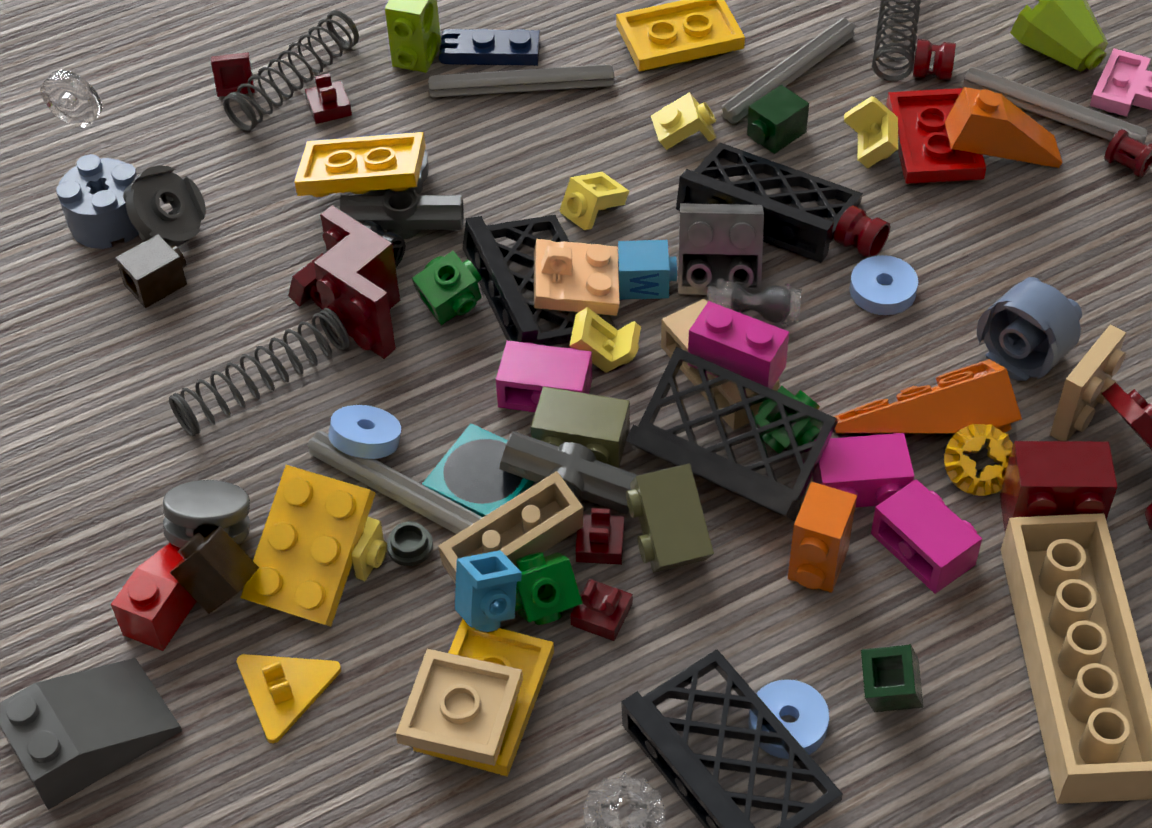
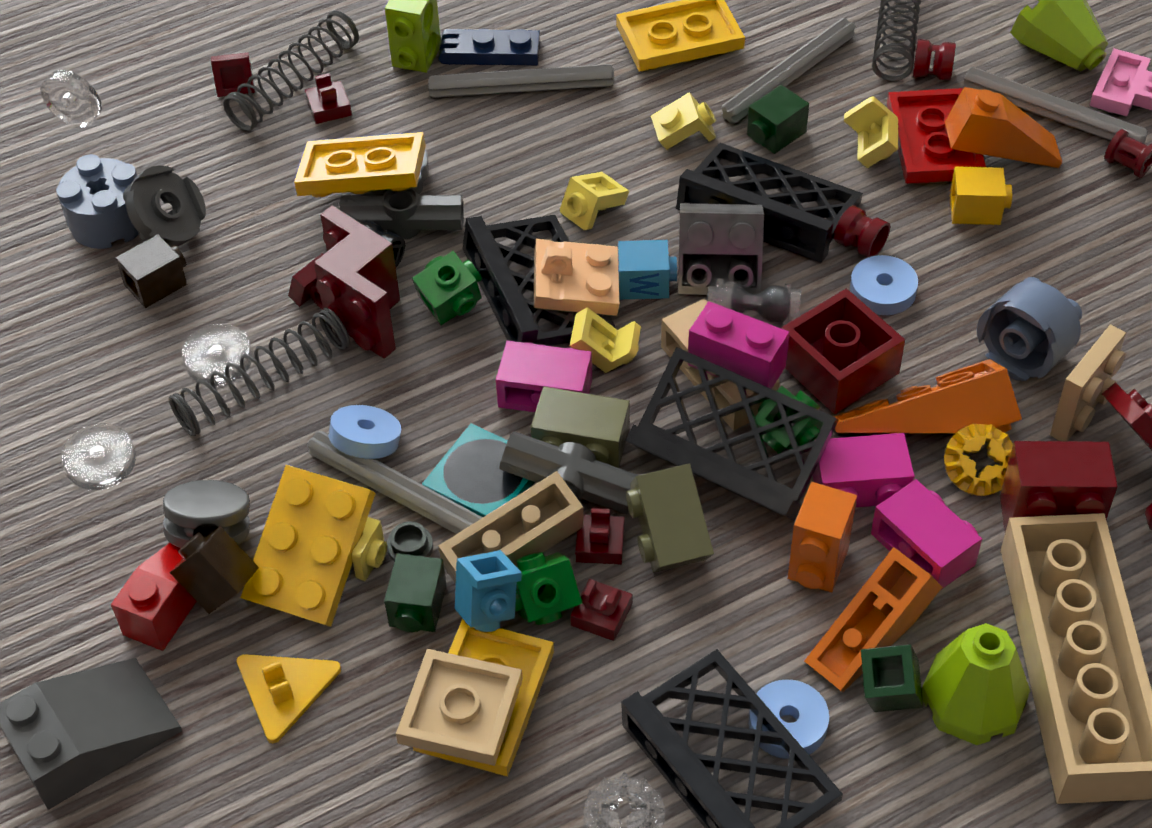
none -> clear piece [61,423,136,490]
none -> clear piece [182,324,253,386]
none -> dark green brick [384,553,446,633]
none -> dark red brick [781,288,905,414]
none -> orange slope [804,547,943,692]
none -> lime cone [922,623,1030,745]
none -> yellow brick [949,167,1012,225]

